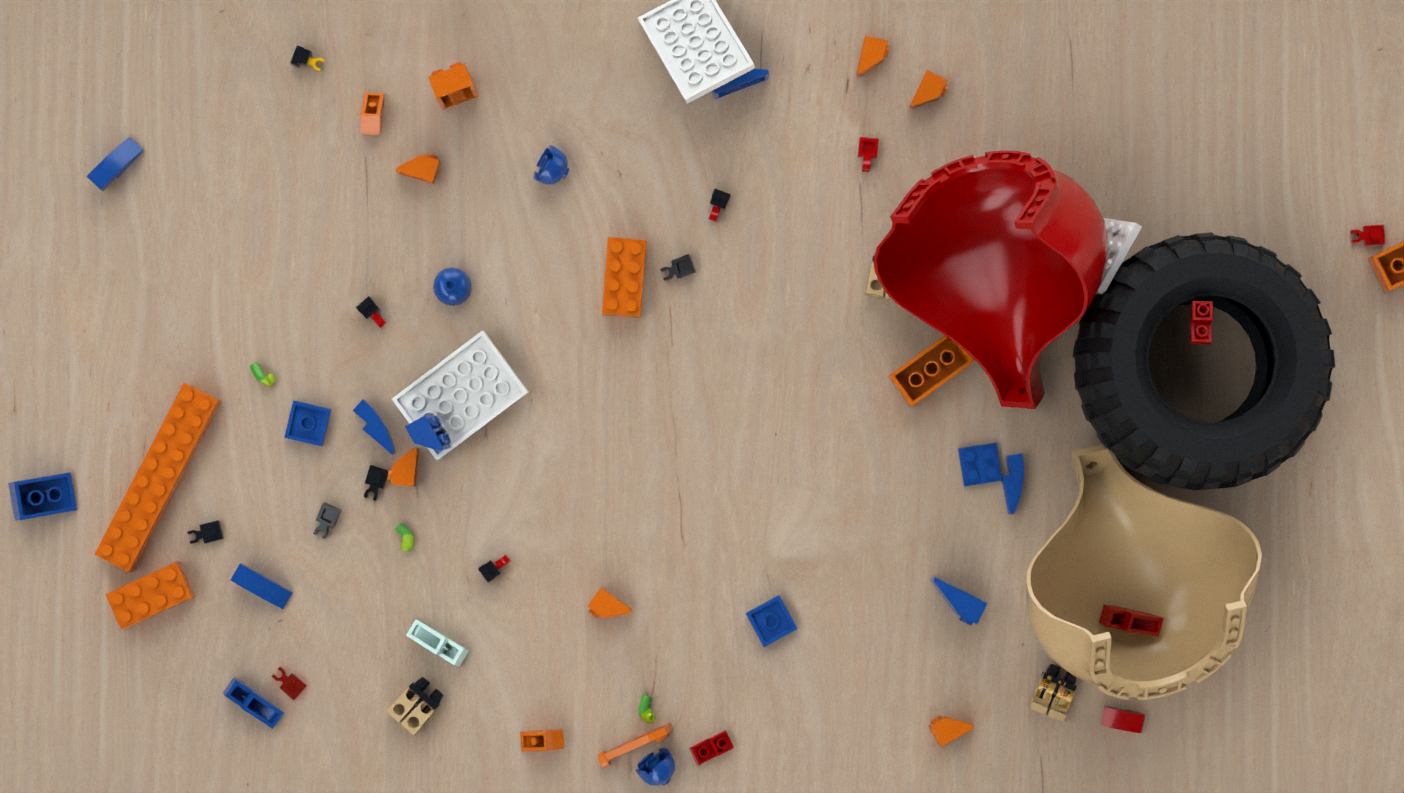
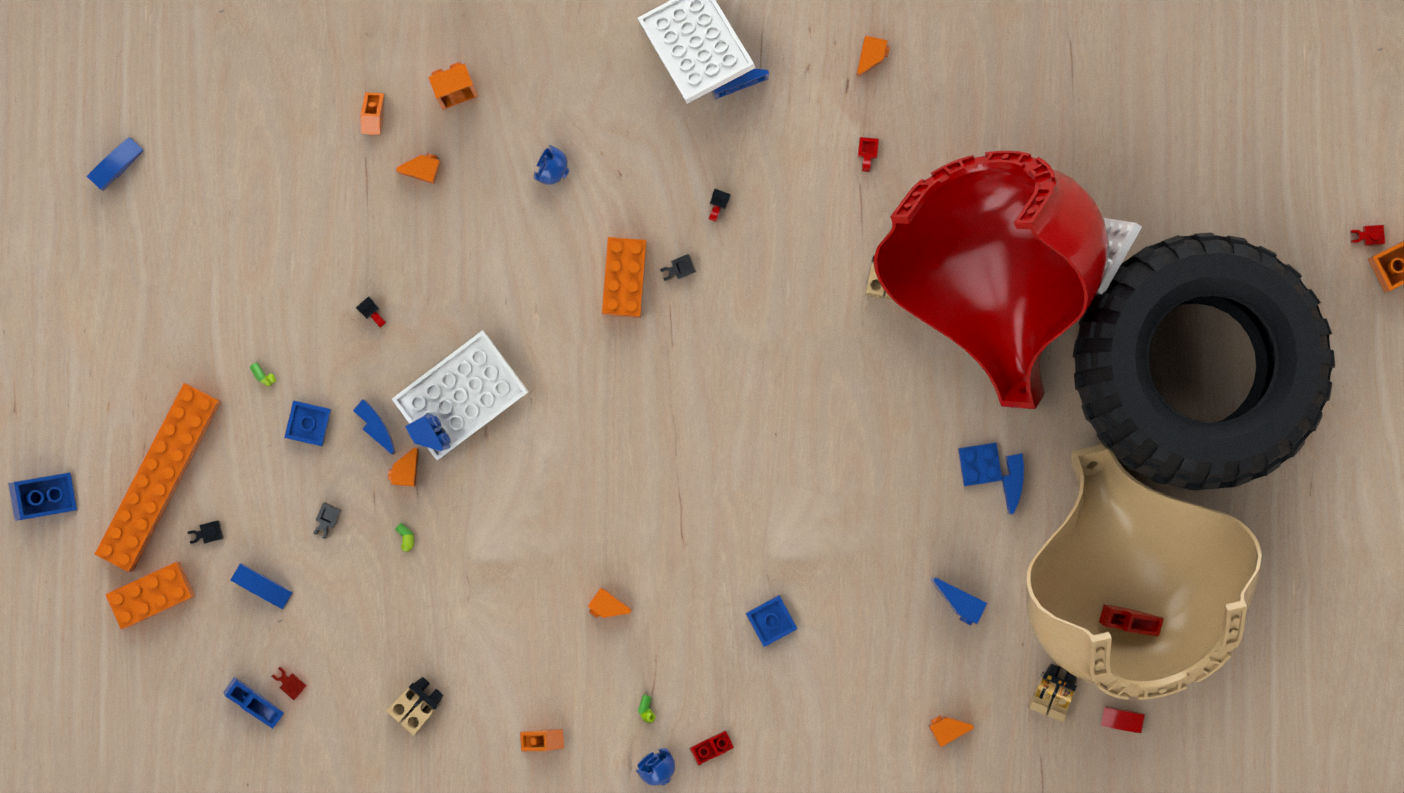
black piece [290,45,325,72] -> none
black plate [364,465,389,501] -> none
light aqua slope [406,619,469,667] -> none
blue cylinder [433,267,471,306] -> none
black piece [478,555,510,583] -> none
orange plate [597,722,673,768] -> none
orange brick [888,336,974,407] -> none
orange slope [909,70,949,109] -> none
red slope [1190,301,1213,344] -> none

